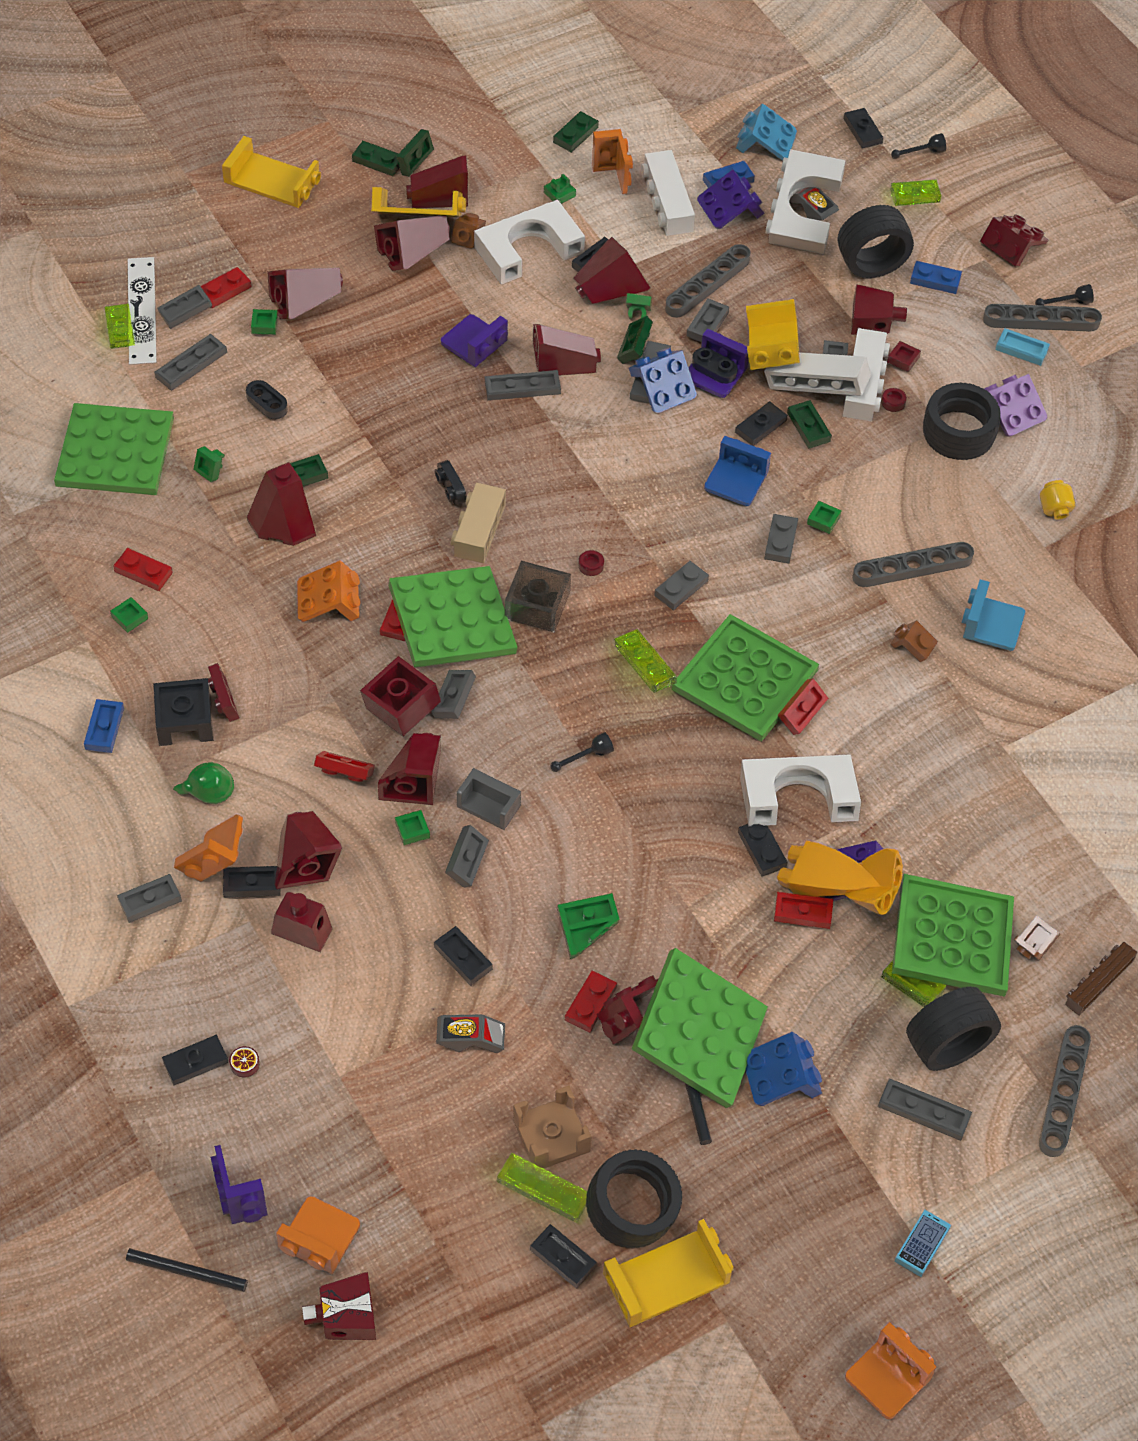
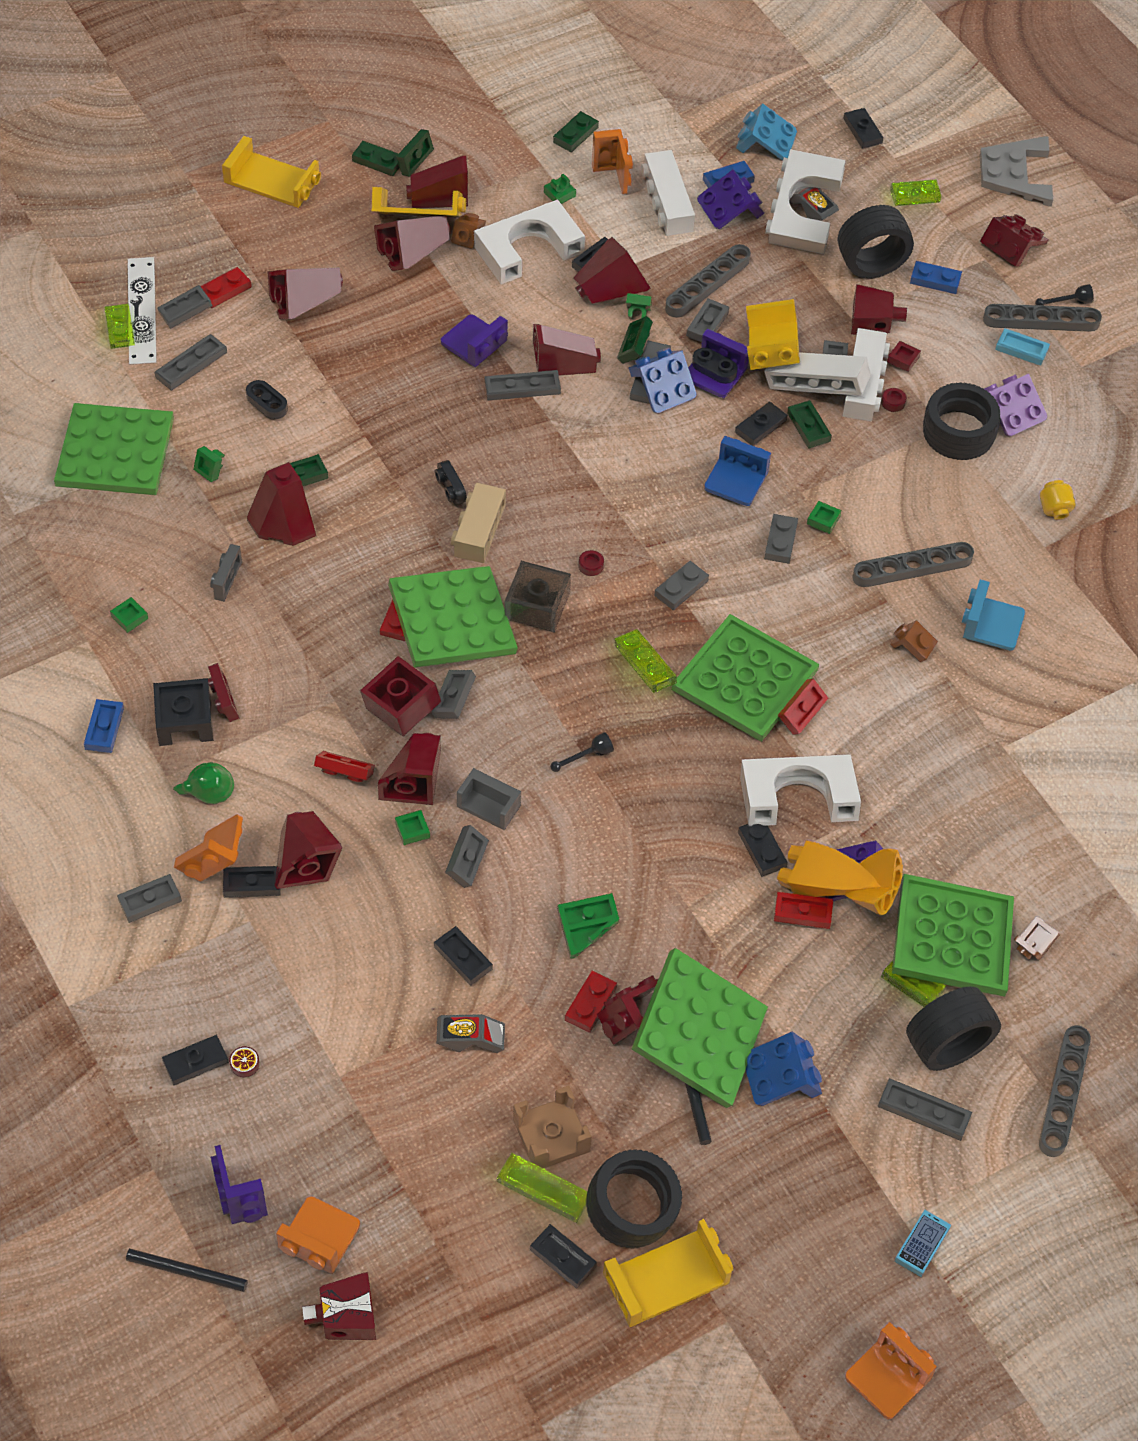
red plate [113,548,173,591] -> none
green plate [251,309,278,335] -> none
dark red torso [271,892,333,953] -> none
orange bracket [297,560,360,622] -> none
black hinge [891,133,947,159] -> none
reddish brown piece [1065,942,1138,1016] -> none
none -> dark grey plate [210,544,242,602]
none -> light grey wing [980,136,1053,207]

